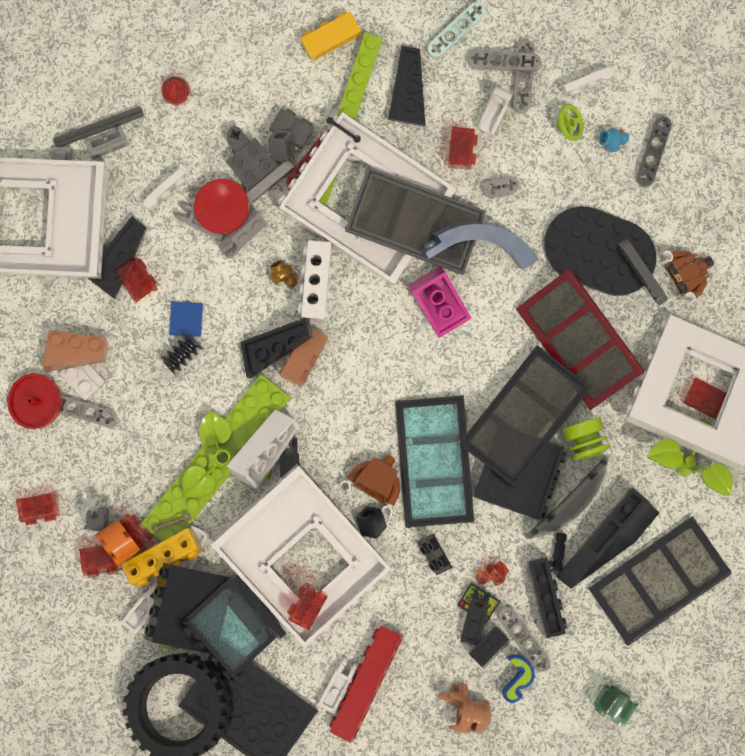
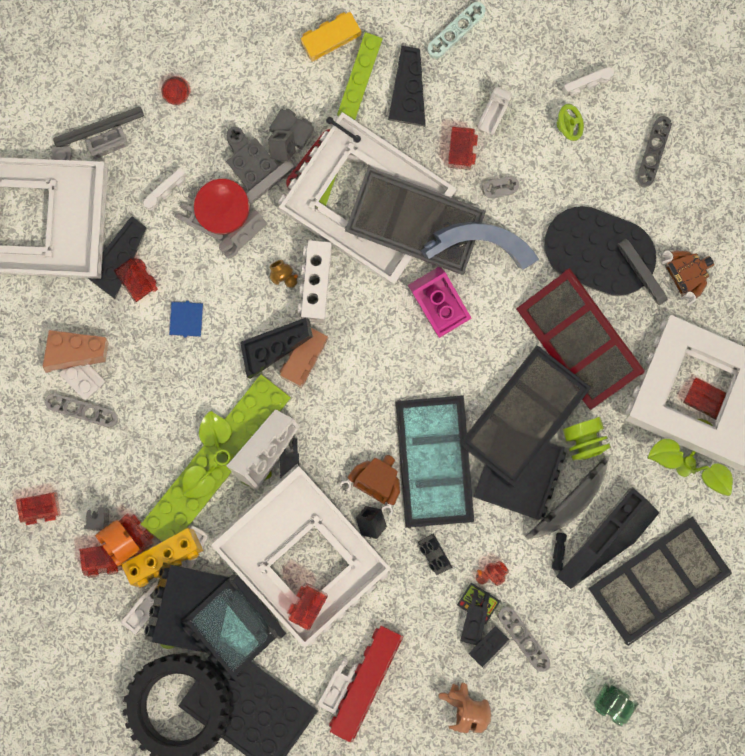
red piece [7,373,62,429] -> none
dark tan hinge [152,514,191,532] -> none
black piece [161,334,203,376] -> none
light grey beam [468,50,542,72] -> none
animal [502,654,535,703] -> none
light grey beam [513,40,535,114] -> none
black brick [527,557,568,638] -> none
dark azure animal [599,128,629,152] -> none

